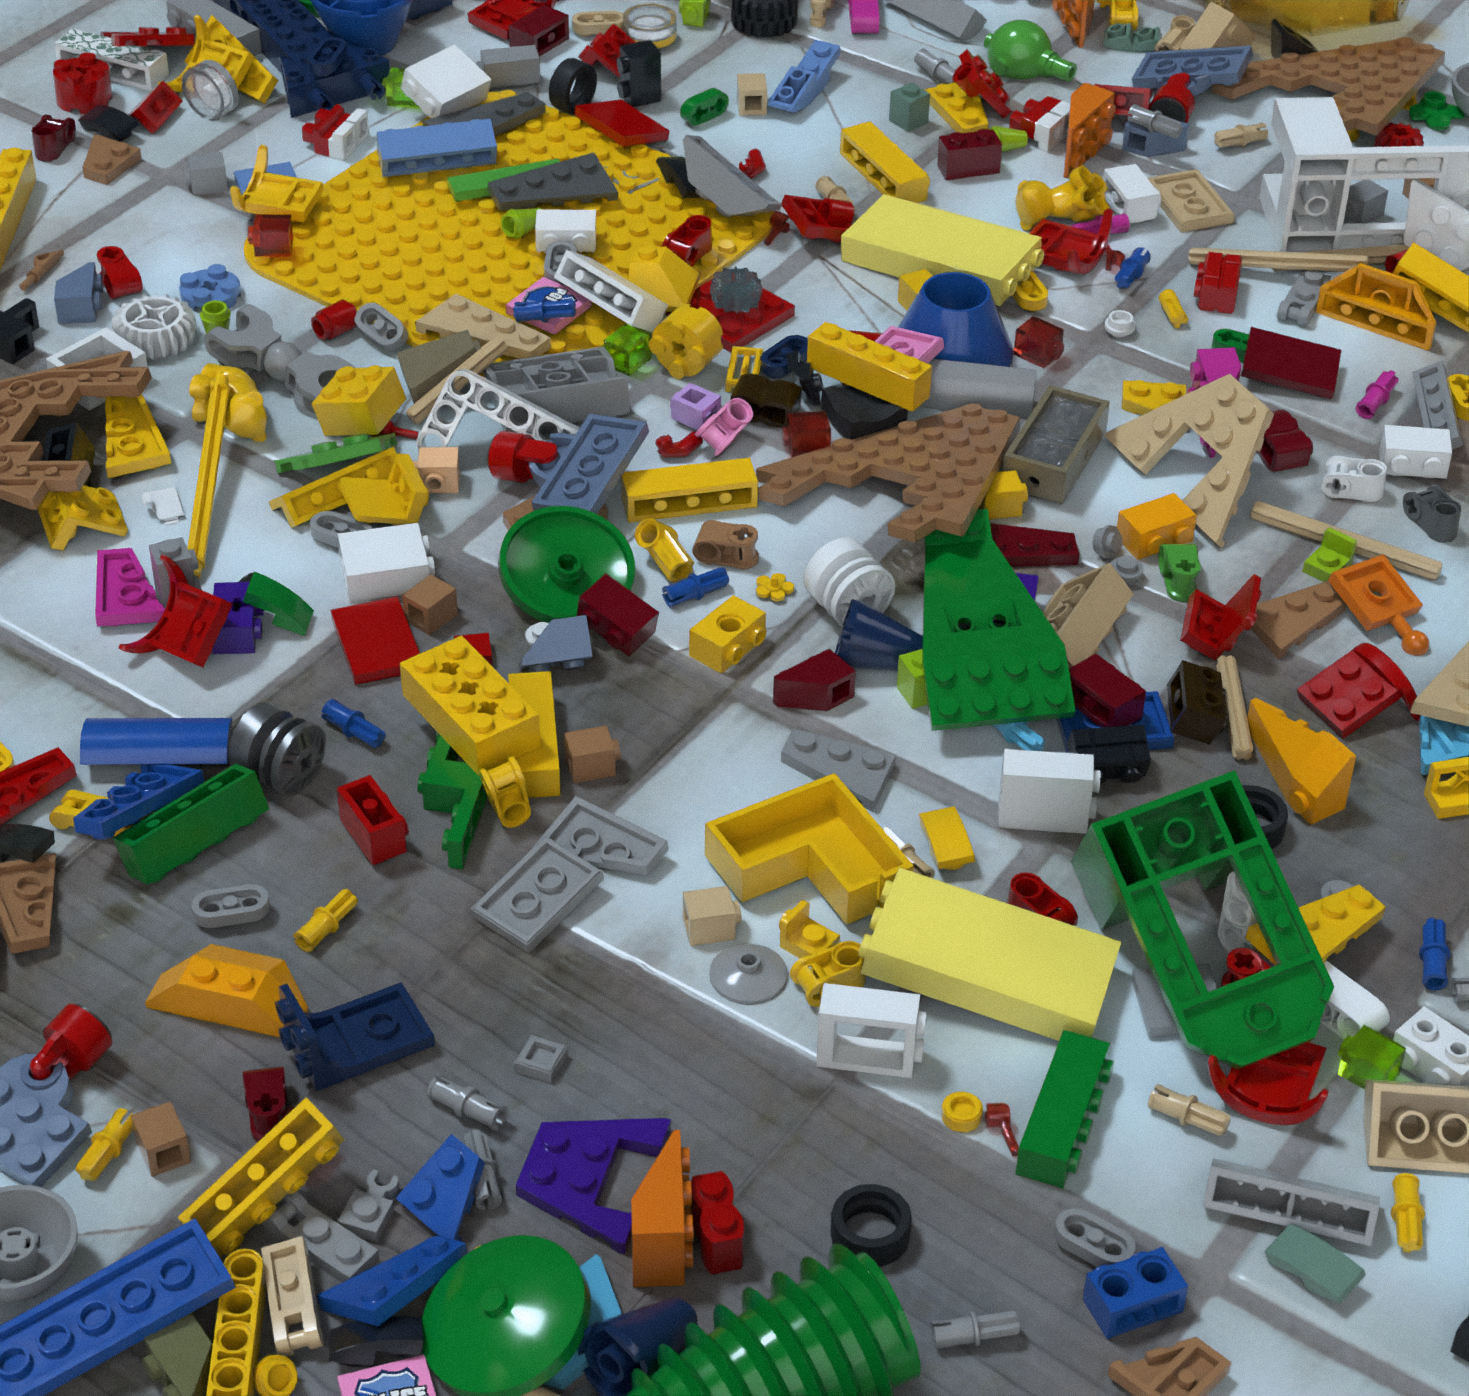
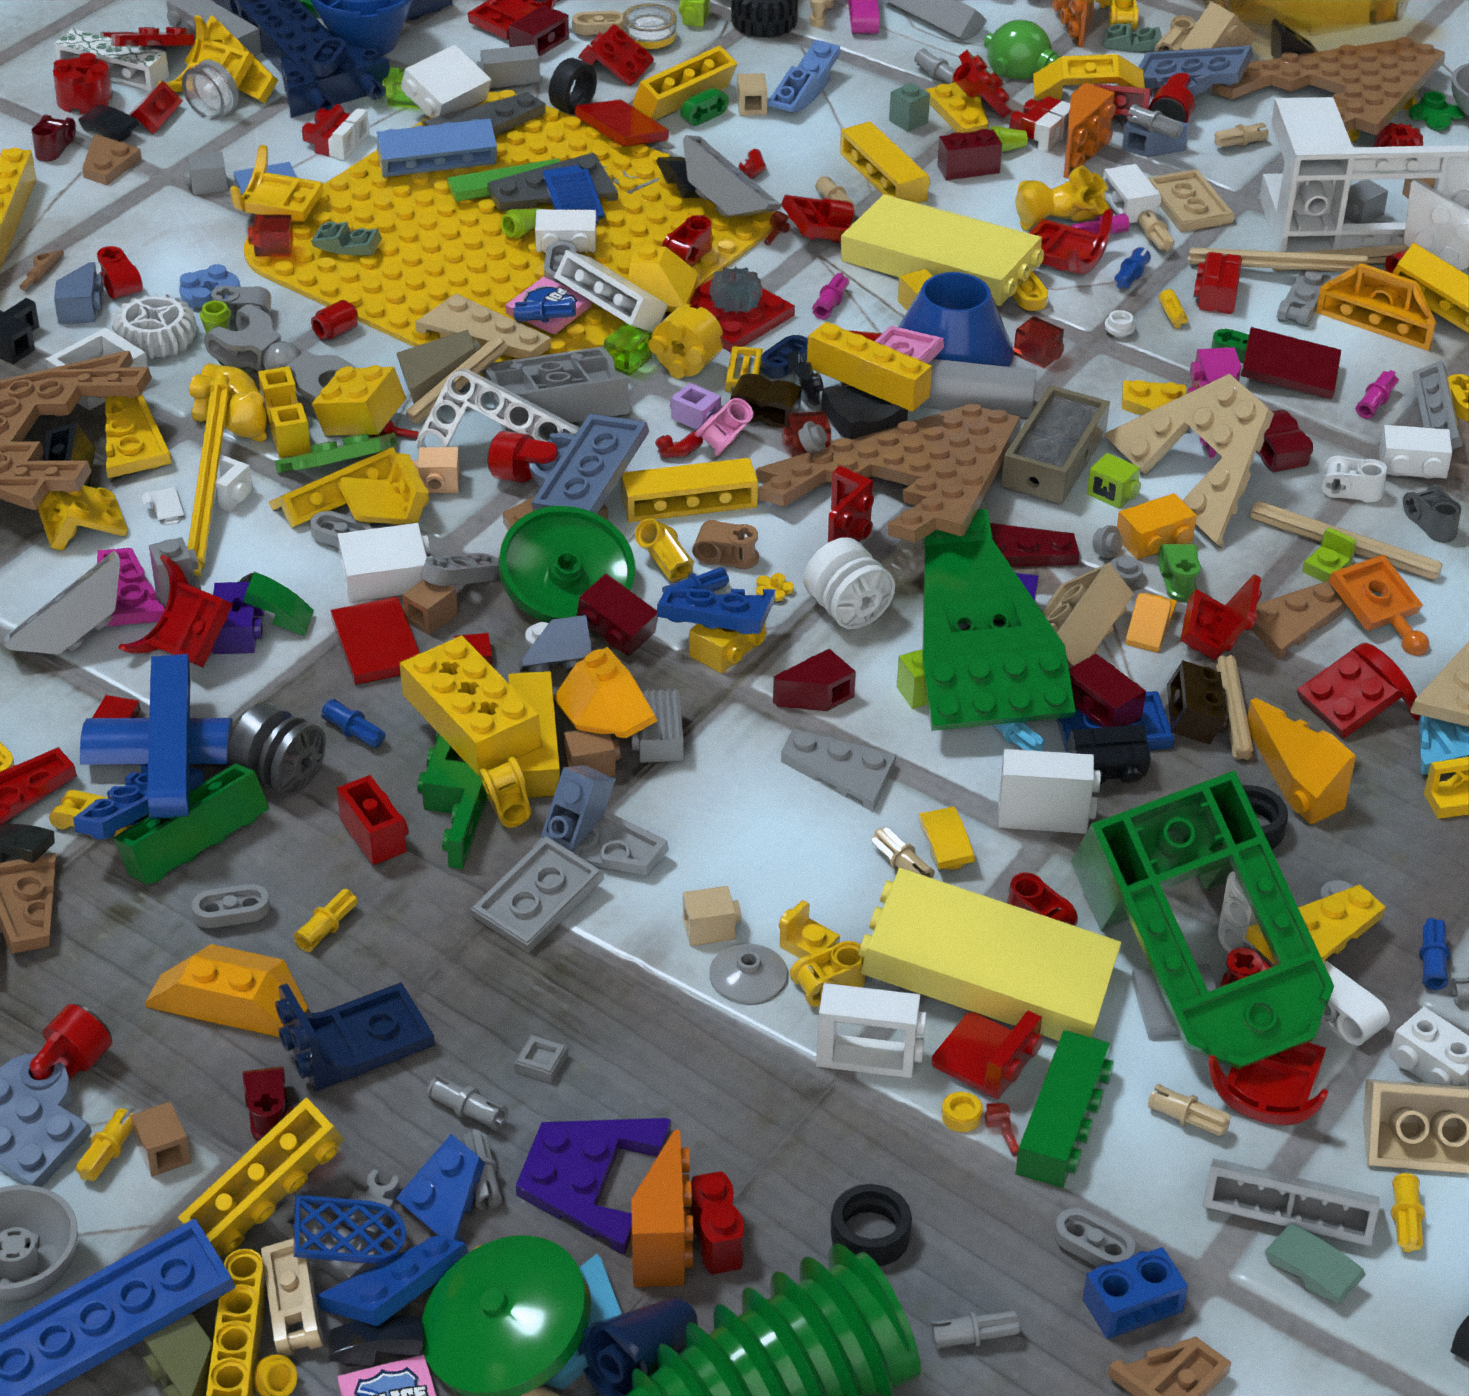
light grey plate [355,303,408,351] -> none
black brick [617,40,661,107] -> none
yellow piece [705,773,914,925] -> none
dark blue cone [835,599,922,671] -> none
yellow brick [979,470,1028,520] -> none
clear red hand [1105,244,1125,271] -> none
clear neon green brick [1338,1025,1406,1090] -> none
none -> light grey wedge [4,551,120,655]
none -> red tile [92,695,141,718]
none -> blue beam [147,654,191,819]
none -> light grey piece [211,285,272,326]
none -> white bracket [215,456,253,512]
none -> yellow arch [258,366,311,458]
none -> blue window [293,1194,406,1264]
none -> sand green slope [311,222,382,255]
none -> light grey beam [421,553,499,586]
none -> sand blue slope [541,765,616,851]
none -> blue window [542,165,605,224]
none -> light orange wedge [553,647,658,738]
none -> light grey brick [631,689,683,763]
none -> yellow brick [632,45,738,121]
none -> blue wing [657,588,776,634]
none -> light grey plate [798,421,827,453]
none -> dark pink axle [812,273,849,319]
none -> red bracket [828,466,874,542]
none -> red bracket [931,1010,1044,1100]
none -> yellow slope [1033,54,1145,100]
none -> lime brick [1087,453,1141,509]
none -> light orange slope [1125,593,1177,653]
none -> tan axle [1137,210,1175,252]

